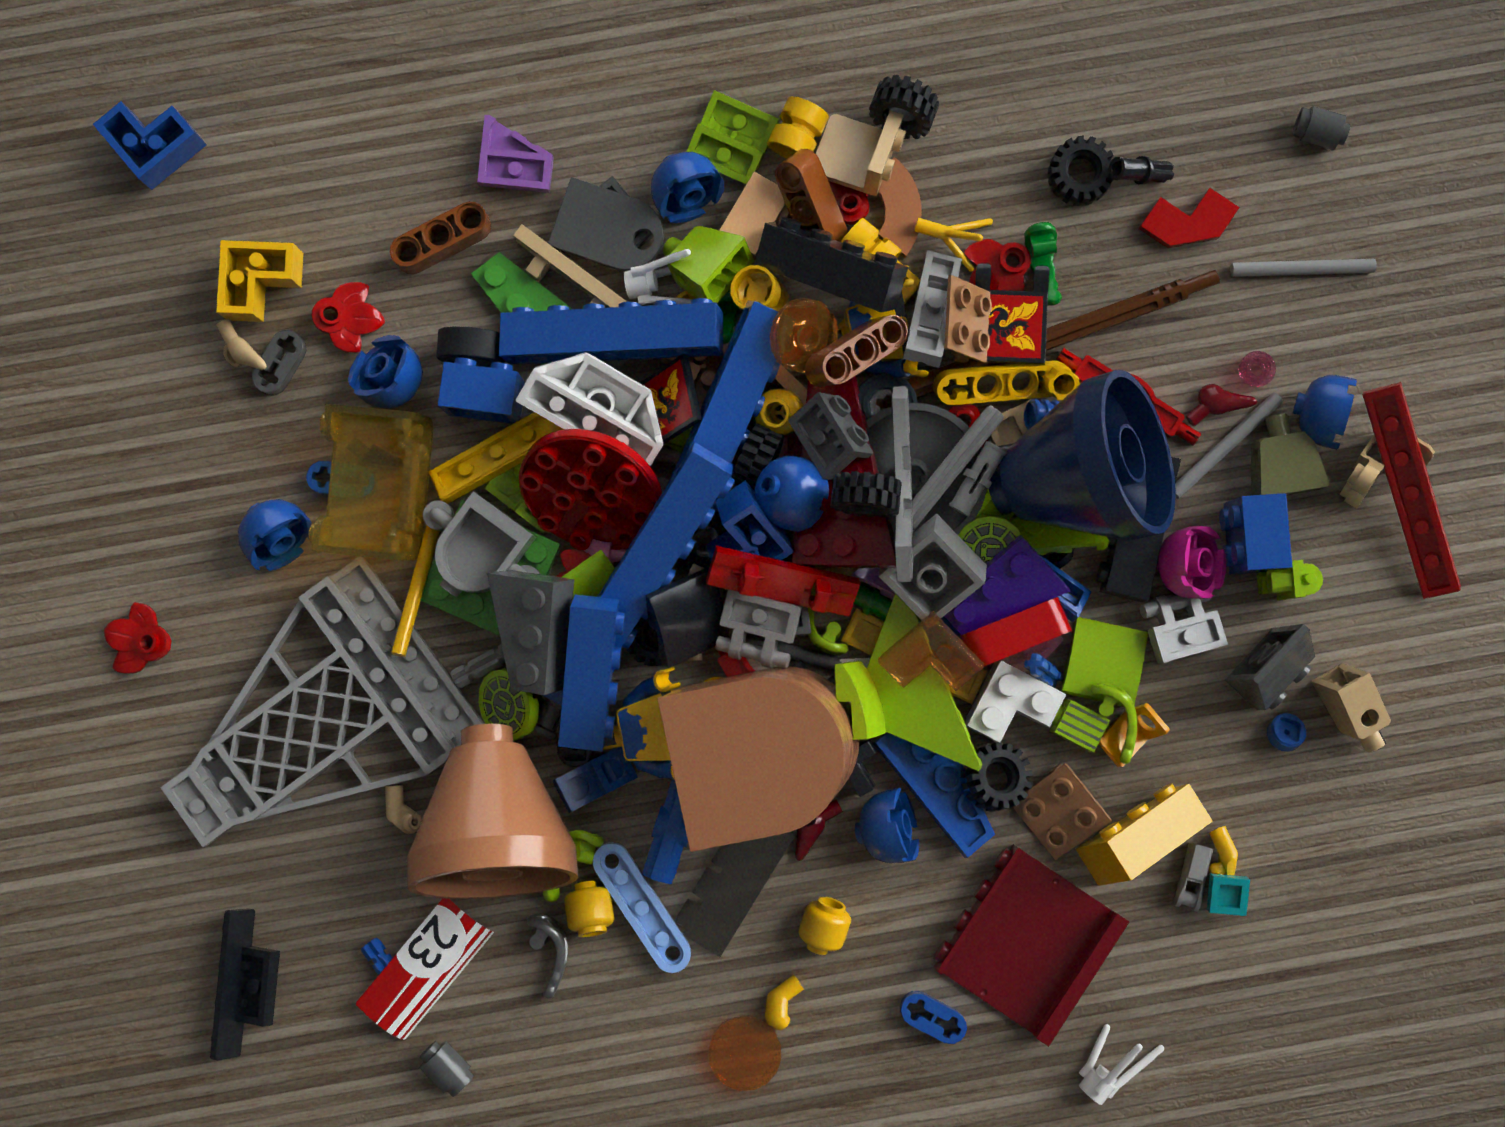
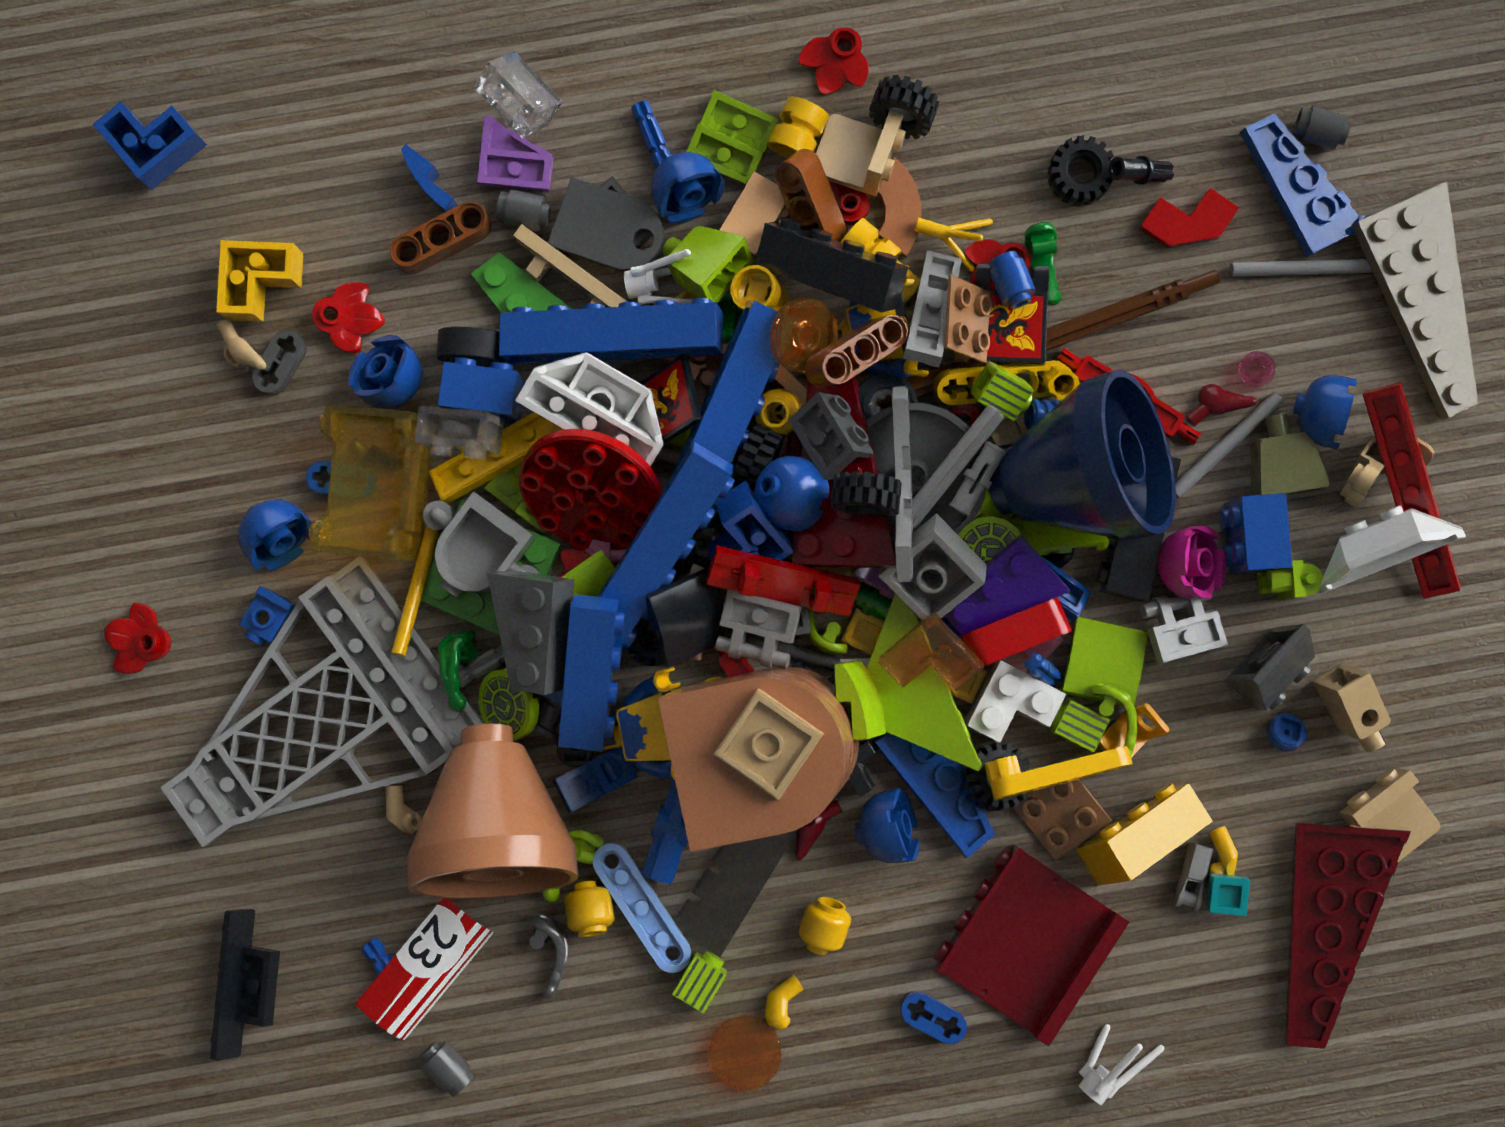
none -> blue brick [239,586,296,646]
none -> blue slope [401,144,458,213]
none -> clear brick [415,406,504,460]
none -> green piece [438,630,477,712]
none -> clear brick [473,51,563,138]
none -> dark grey brick [496,189,551,232]
none -> blue axle [631,100,671,169]
none -> lime brick [672,951,727,1014]
none -> tan tile [713,688,824,800]
none -> red plate [798,27,869,95]
none -> lime brick [970,360,1034,421]
none -> yellow beam [984,746,1133,800]
none -> blue brick [989,251,1036,309]
none -> wing [1240,113,1366,257]
none -> dark red wing [1285,822,1411,1049]
none -> white wedge [1320,505,1466,594]
none -> tan bracket [1339,768,1440,862]
none -> wing [1351,181,1478,420]

